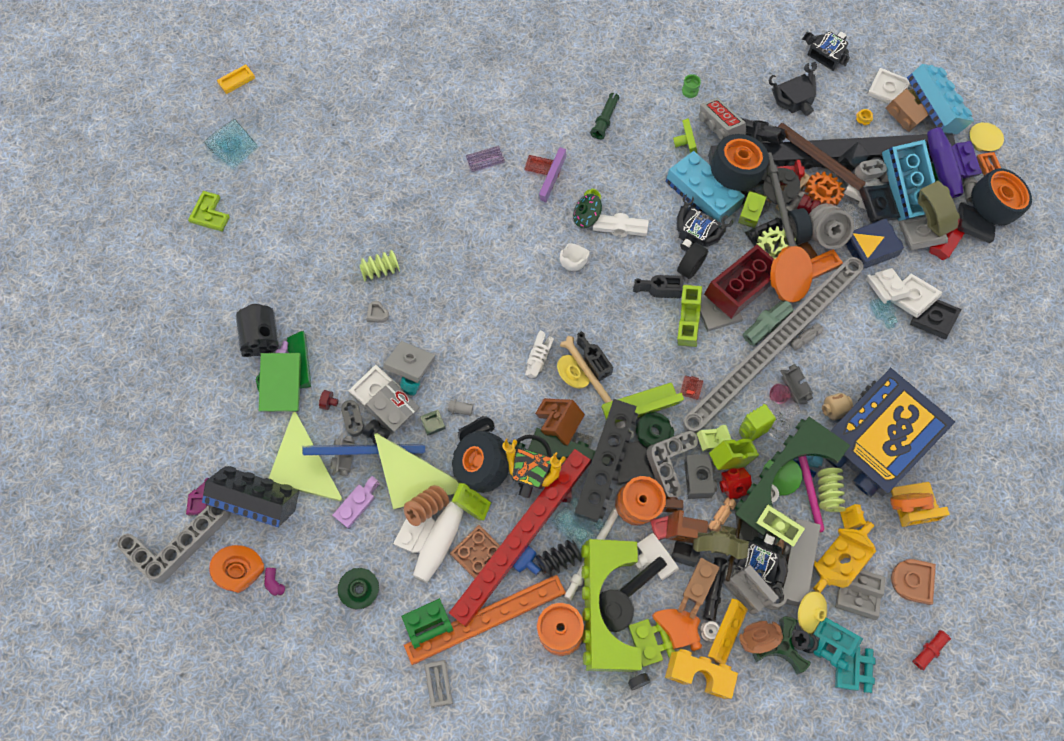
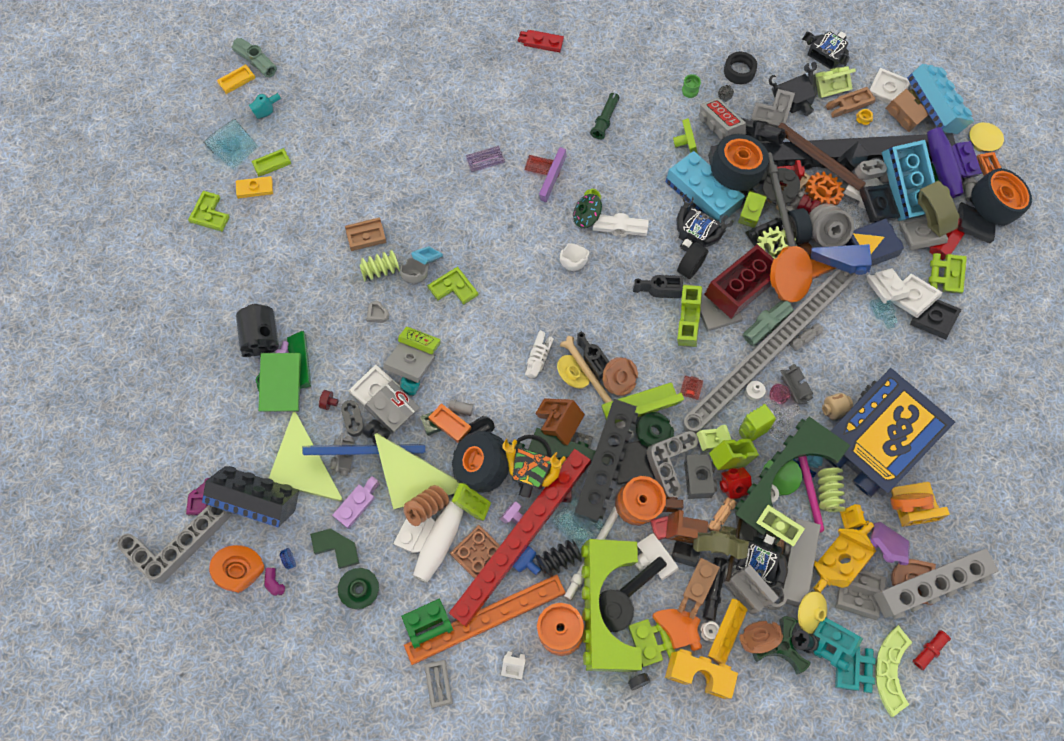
none -> sand green piece [232,38,277,78]
none -> yellow plate [236,176,273,199]
none -> teal piece [249,93,281,119]
none -> lime tile [251,148,291,177]
none -> clear blue tile [280,548,296,570]
none -> dark green tile [310,529,360,569]
none -> medium nougat plate [345,217,387,251]
none -> lime tile [398,326,441,355]
none -> light grey hair [400,257,428,284]
none -> medium azure tile [411,246,443,265]
none -> lime tile [427,266,479,305]
none -> orange tile [428,403,471,443]
none -> lavender tile [499,501,523,524]
none -> white tile [501,651,526,680]
none -> red hinge [518,30,564,53]
none -> nougat tile [603,357,638,396]
none -> clear smoke plate [718,85,734,102]
none -> black tyre [724,51,757,85]
none -> white tile [745,381,766,401]
none -> light grey plate [751,89,795,126]
none -> slope [811,244,872,275]
none -> yellowish green bracket [815,66,856,98]
none -> medium nougat hinge [825,87,876,118]
none -> medium lavender tile [870,522,910,565]
none -> light grey brick [873,548,998,620]
none -> yellowish green tile [875,625,912,717]
none -> lime plate [928,253,967,294]

